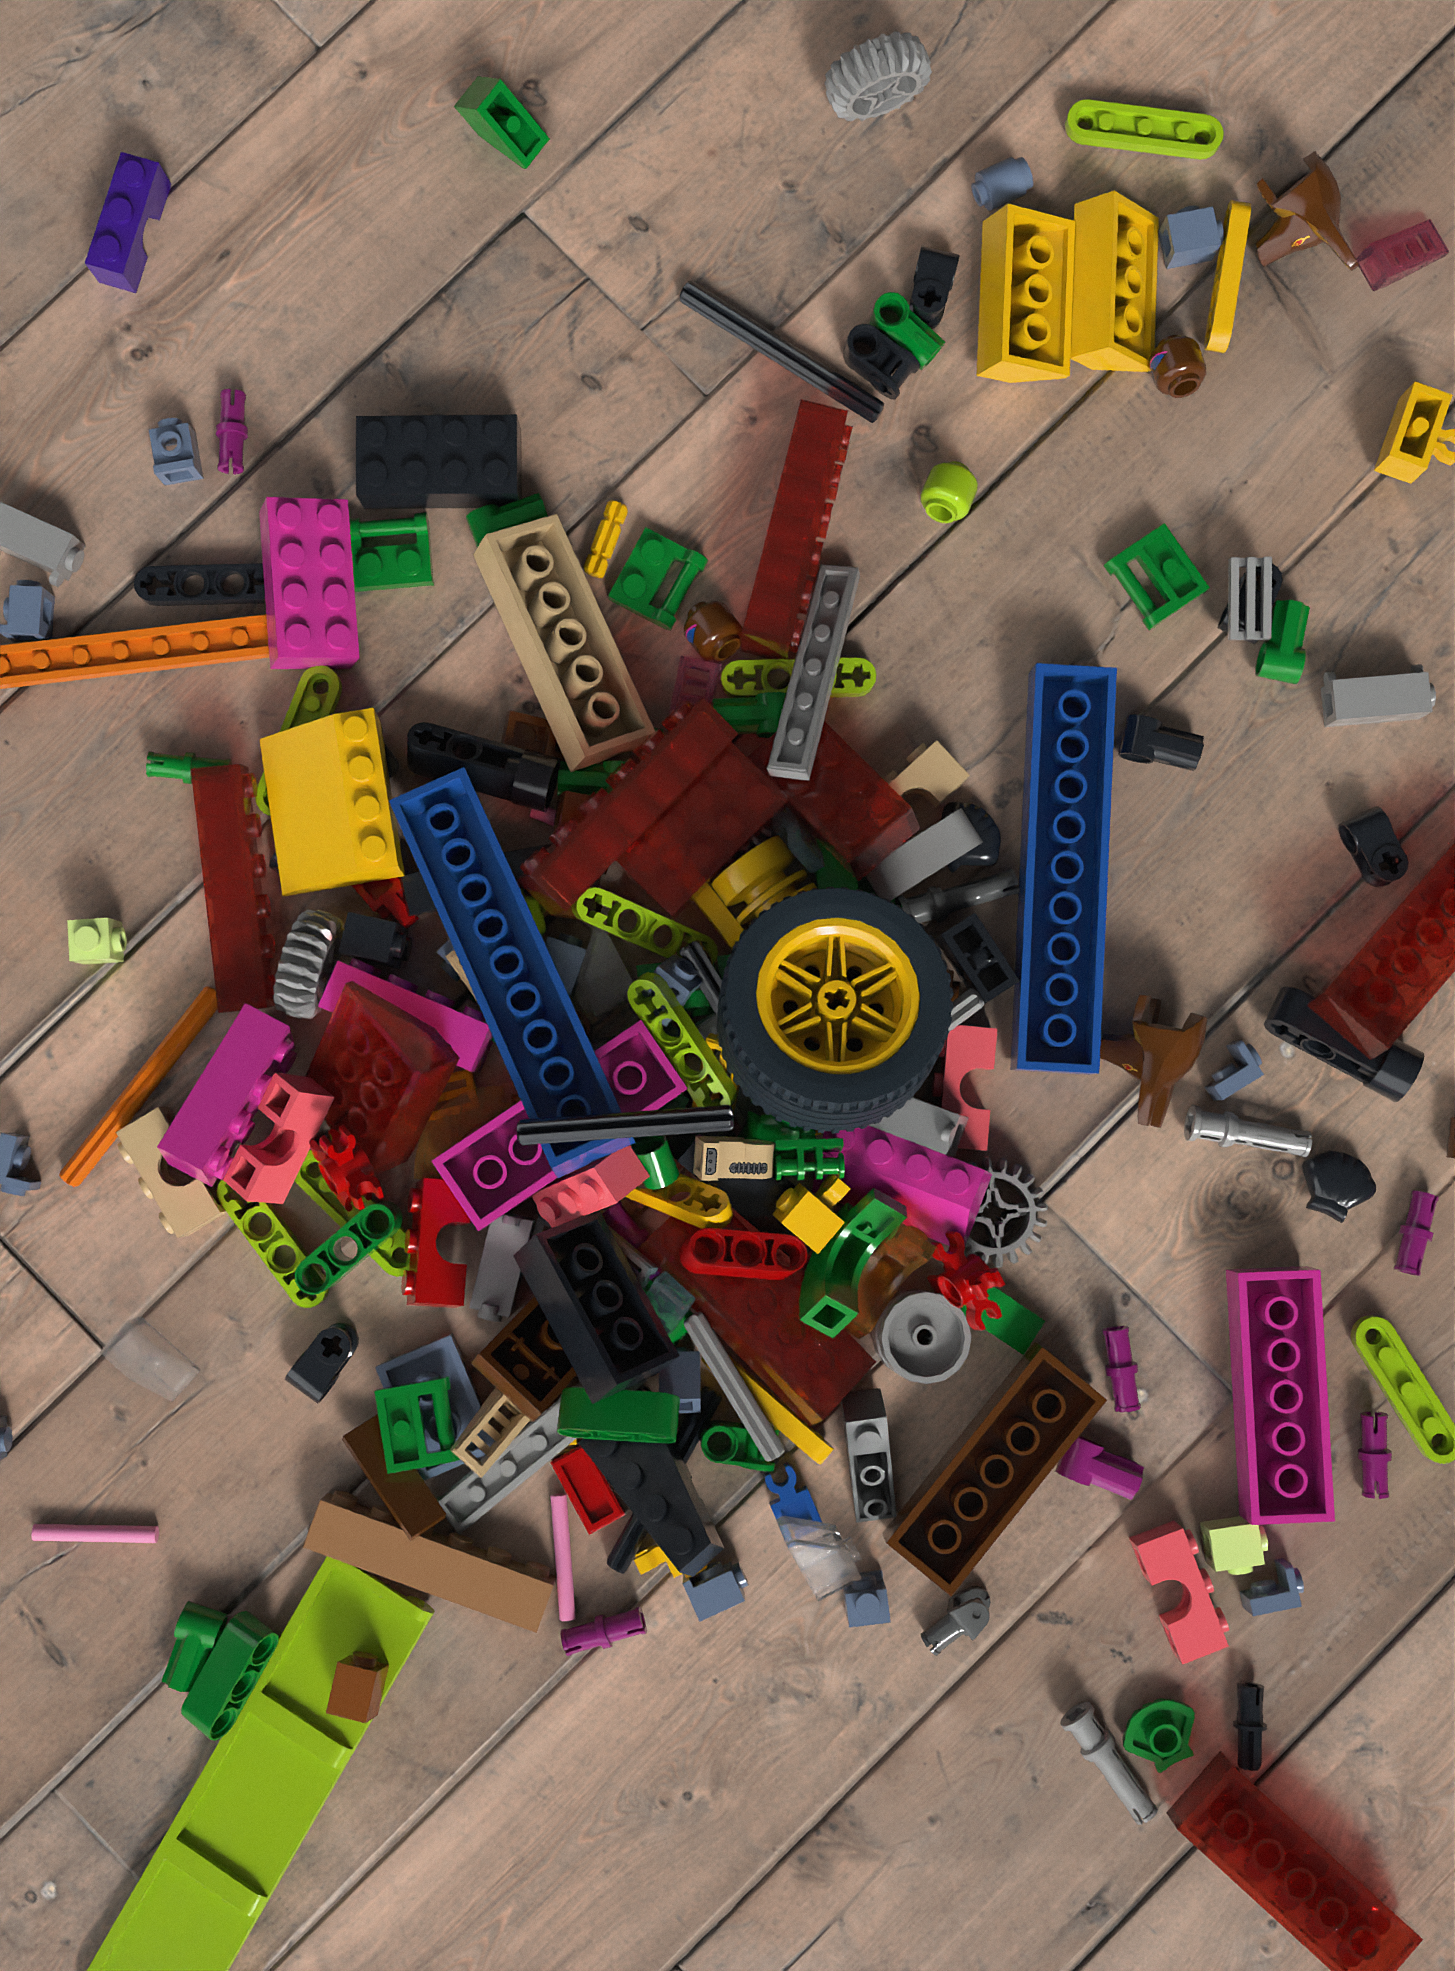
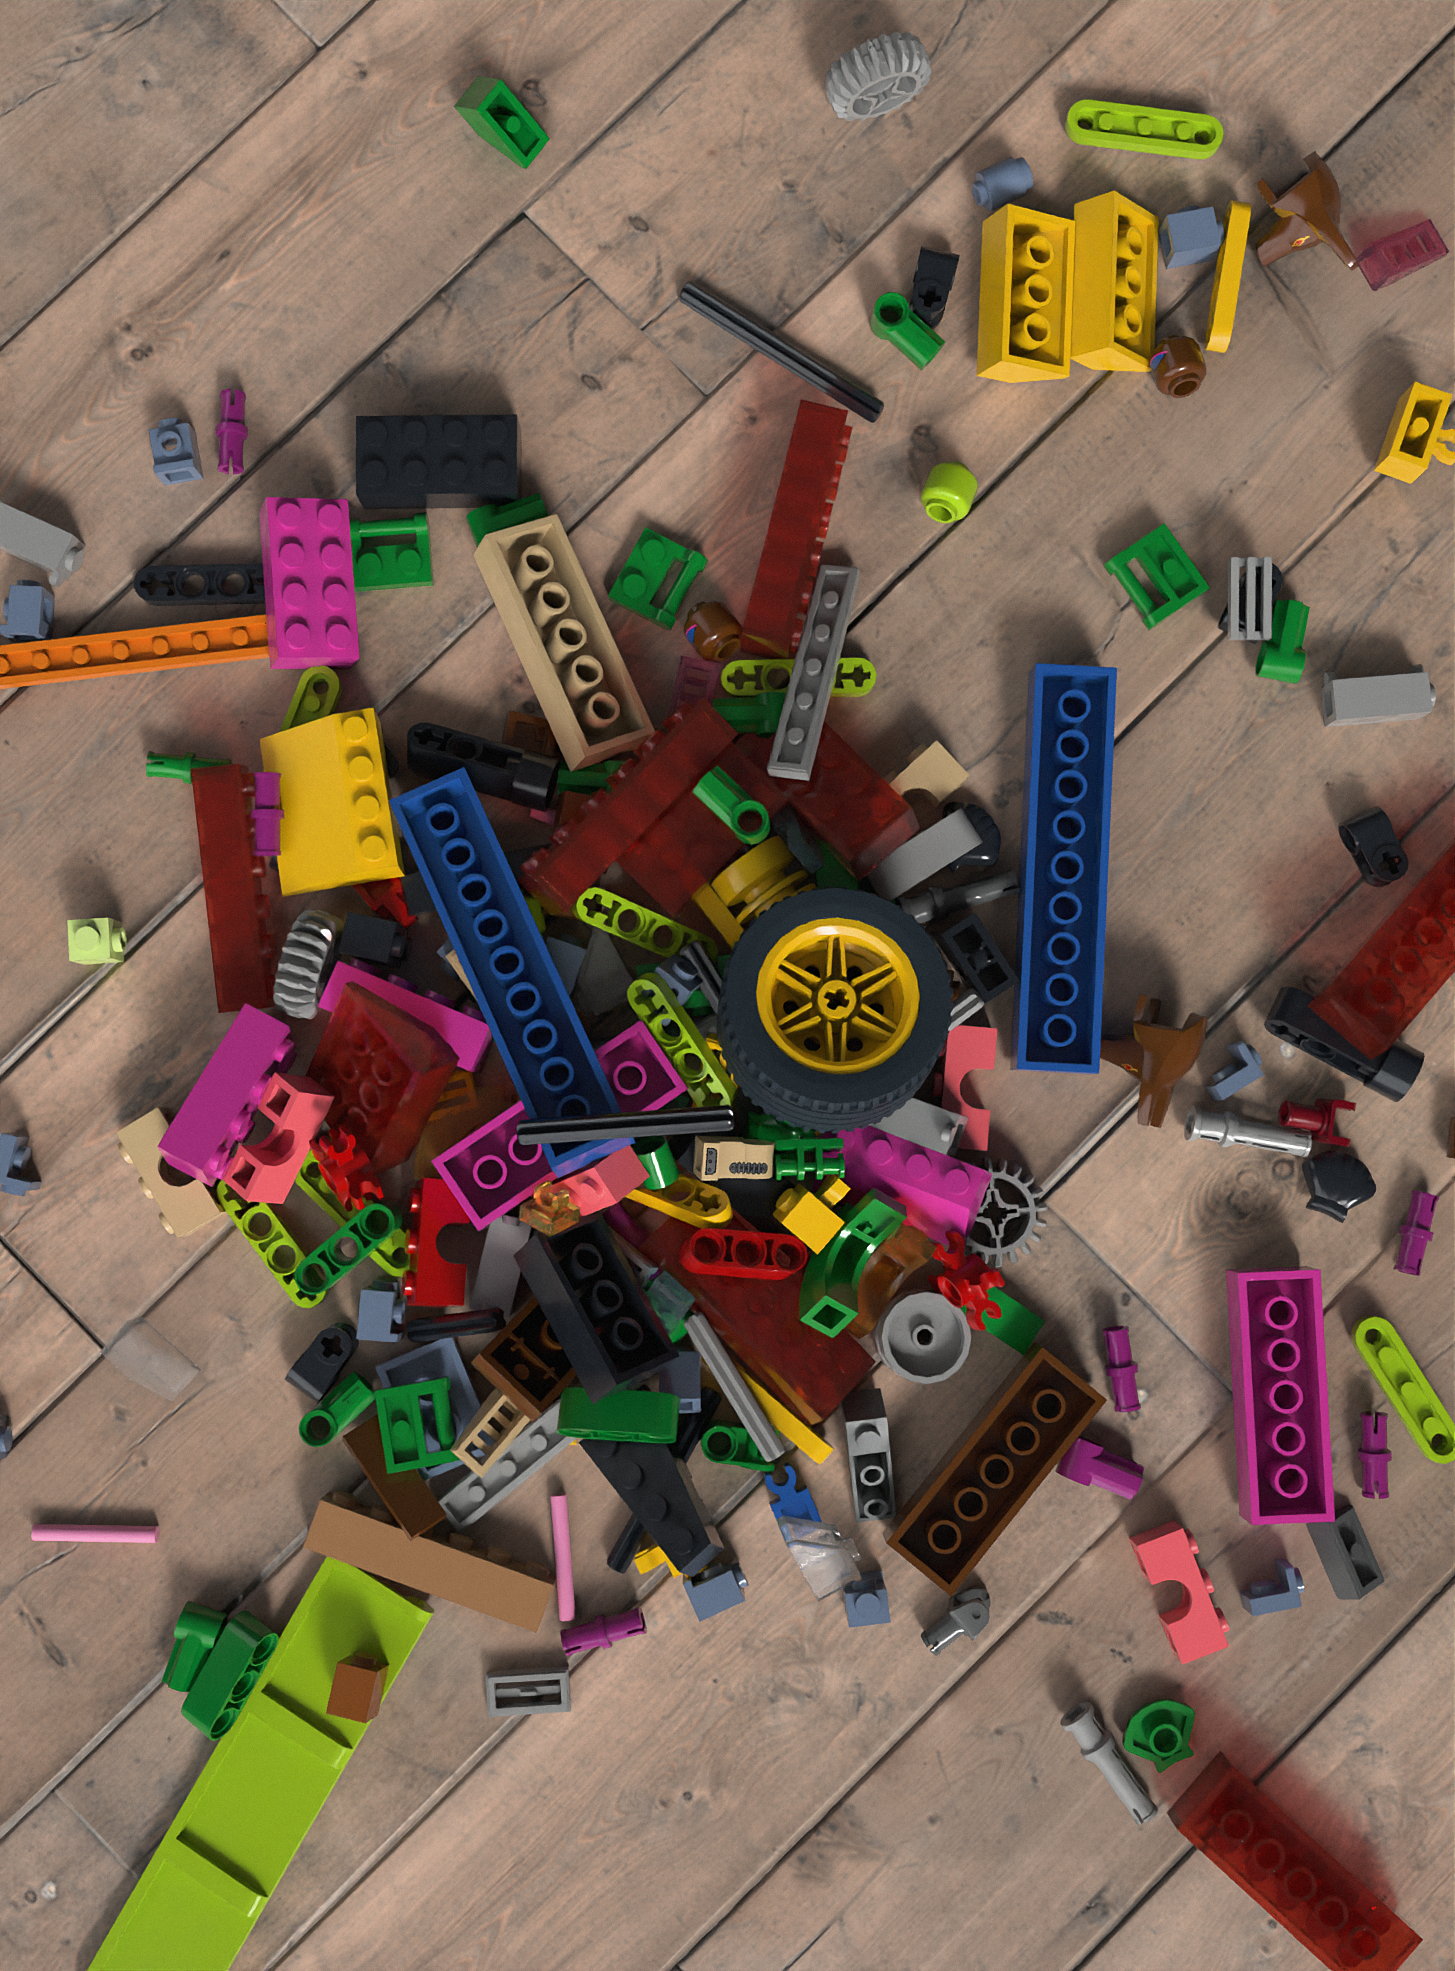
orange axle [59,986,224,1187] -> none
dark purple arch [85,152,172,293] -> none
red tile [550,1444,626,1535] -> none
yellow axle [584,500,628,578] -> none
black piece [843,324,920,400] -> none
black piece [1118,714,1204,771] -> none
yellowish green brick [1200,1516,1268,1575] -> none
black axle [1233,1682,1267,1771] -> none
none -> magenta pin [251,772,284,856]
none -> green piece [299,1370,375,1447]
none -> sand blue brick [356,1280,405,1342]
none -> black axle [405,1308,506,1342]
none -> light grey tile [486,1666,571,1717]
none -> clear yellow tile [519,1180,580,1237]
none -> green piece [692,765,770,845]
none -> dark red piece [1278,1098,1356,1147]
none -> dark grey slope [1307,1505,1385,1600]

